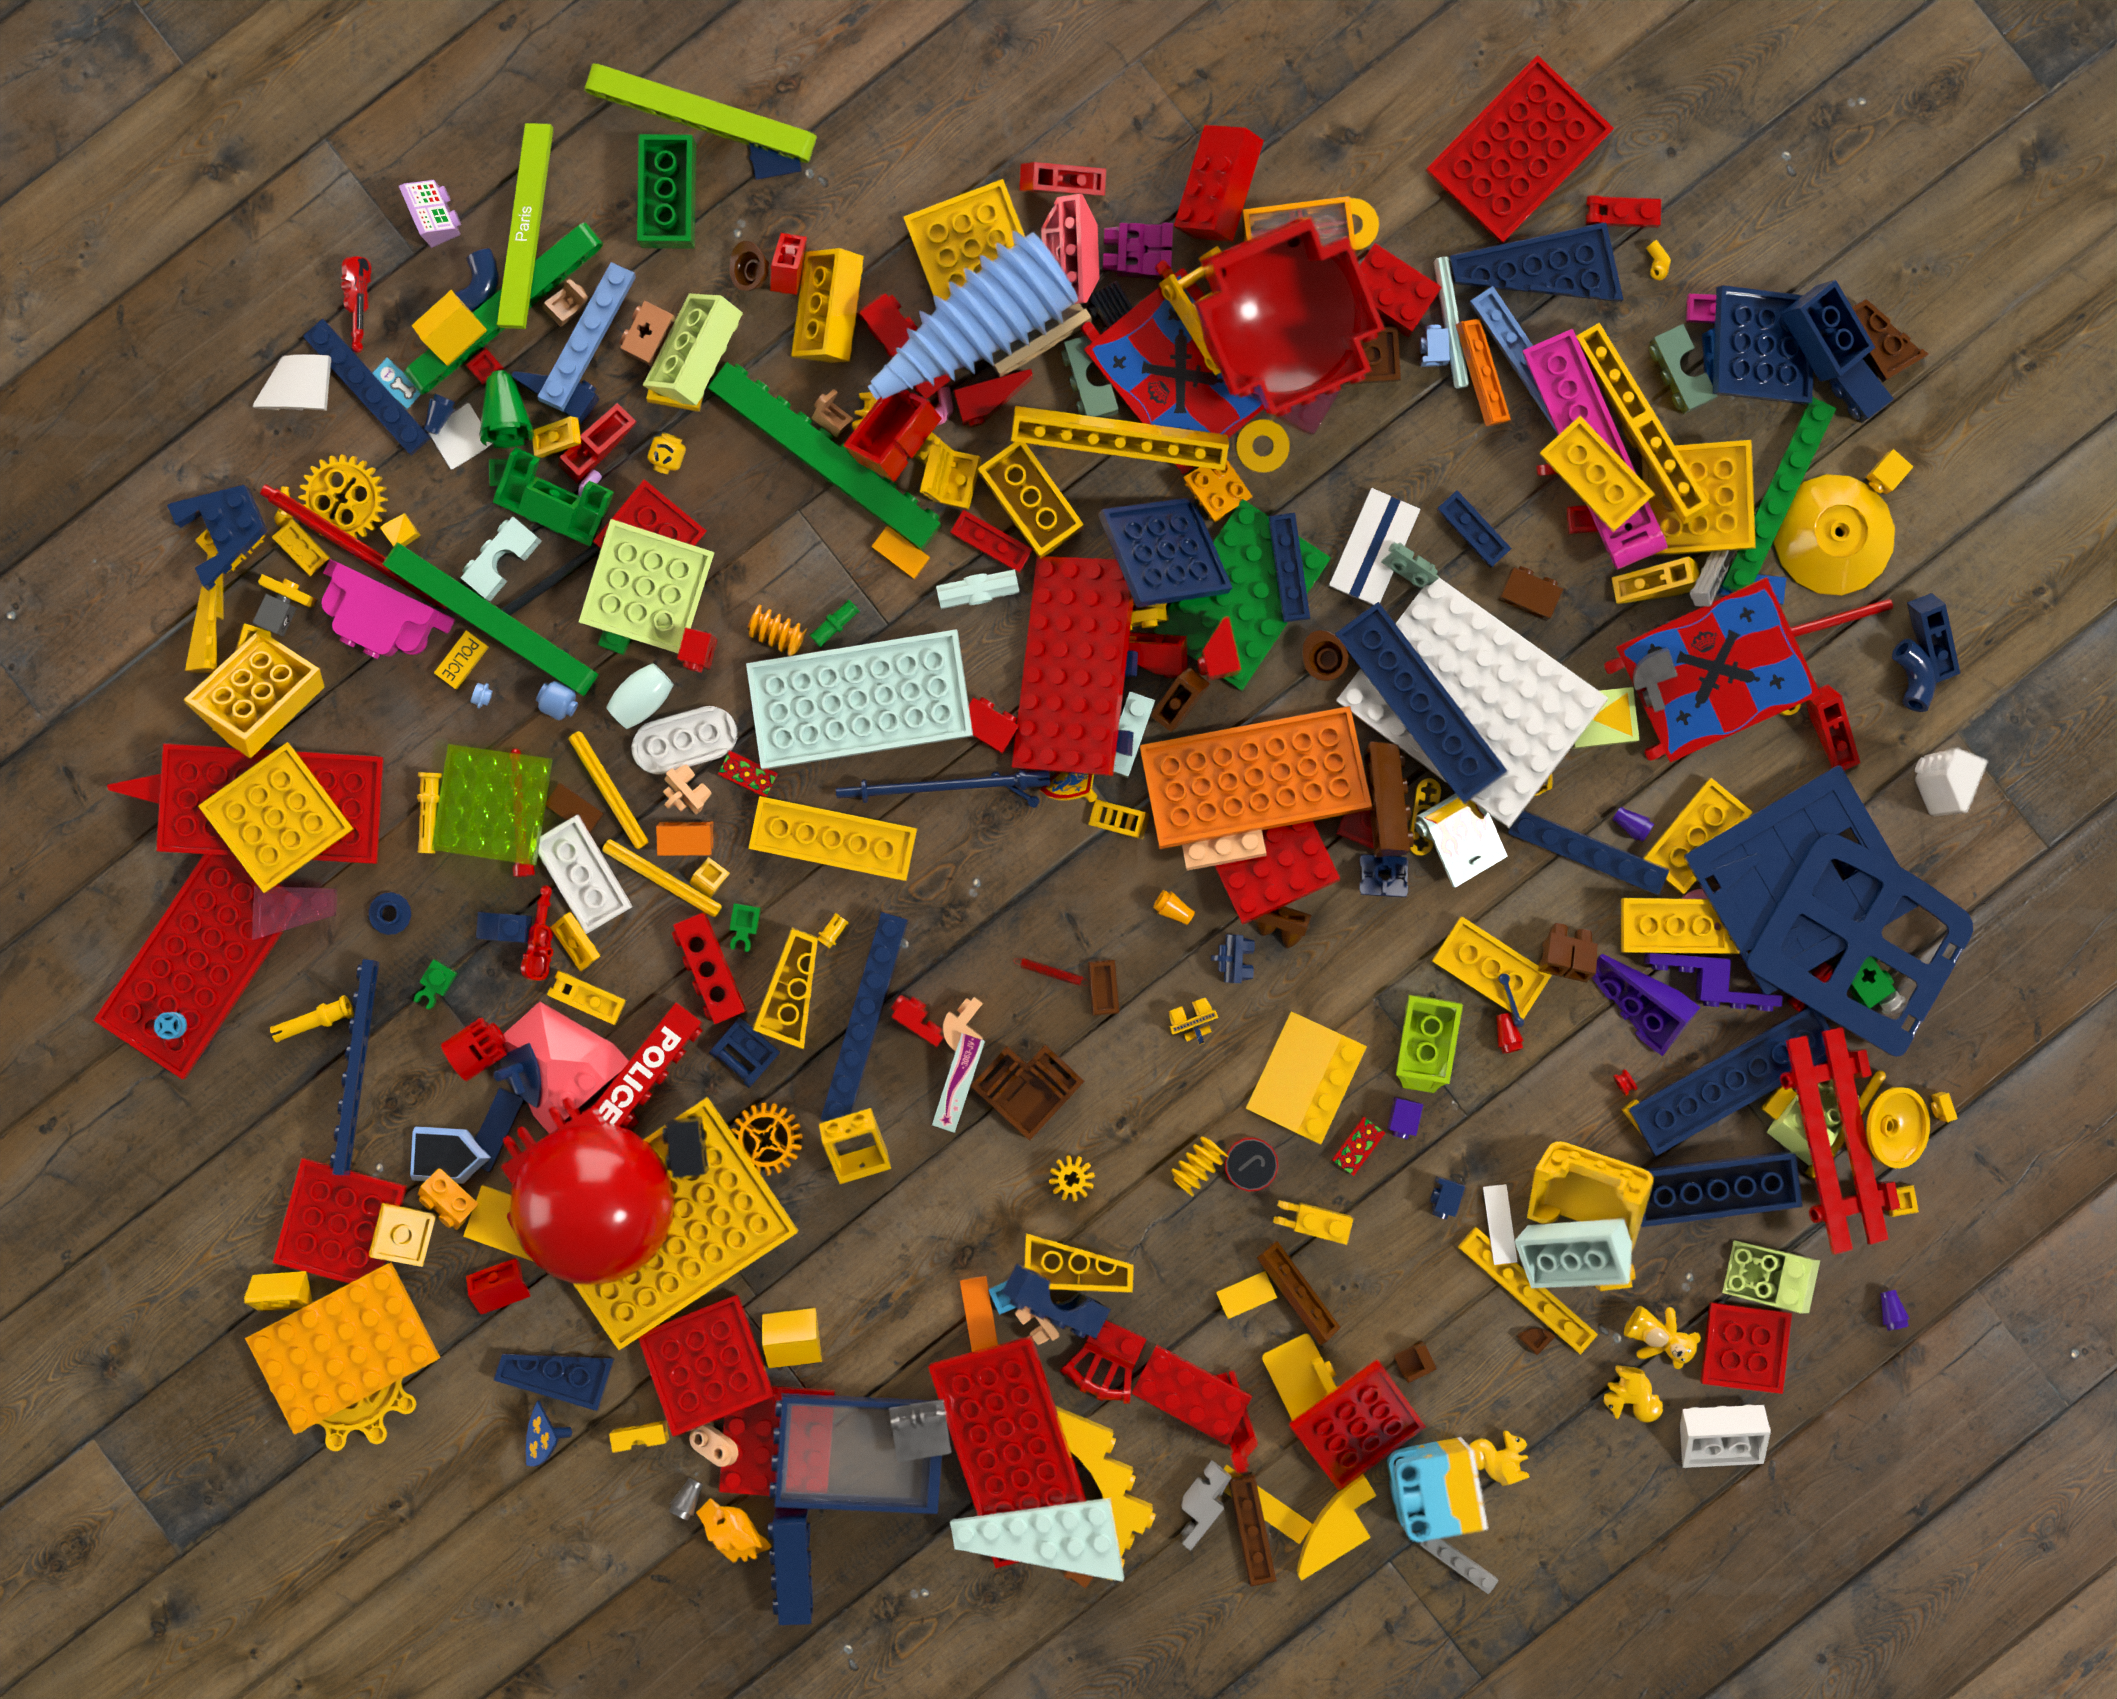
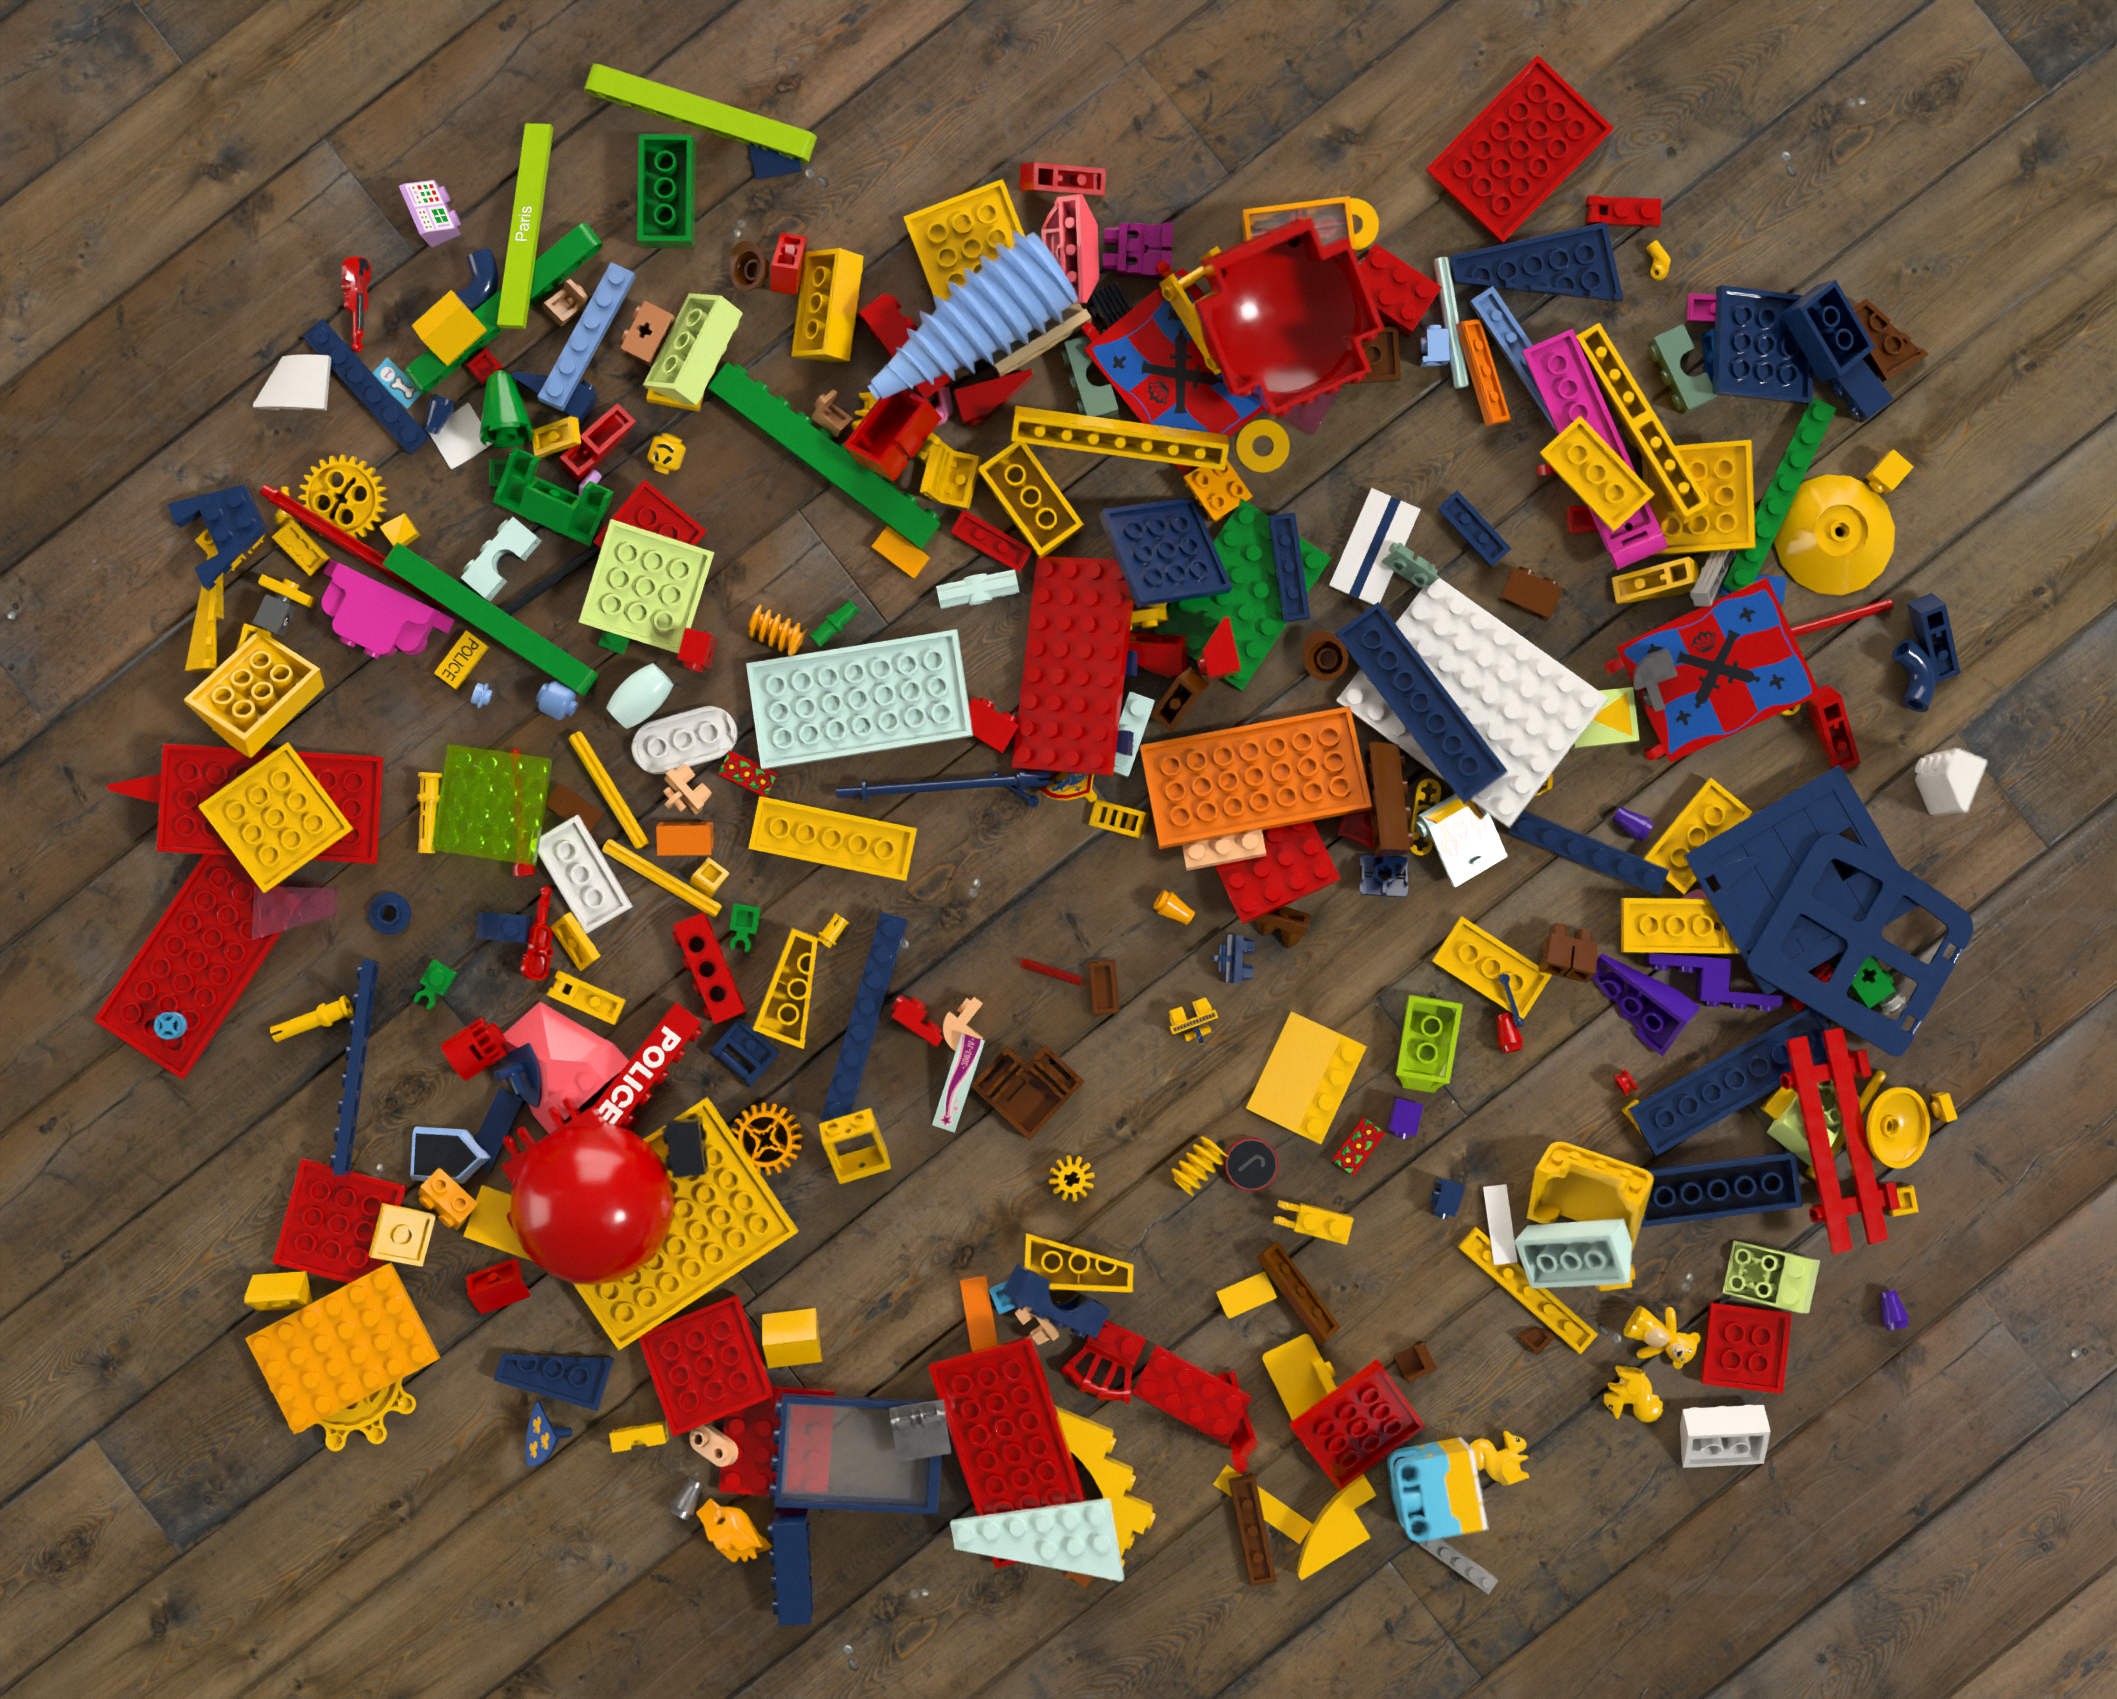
red brick [1174,125,1264,242] -> none
light grey plate [1181,1460,1232,1551] -> none

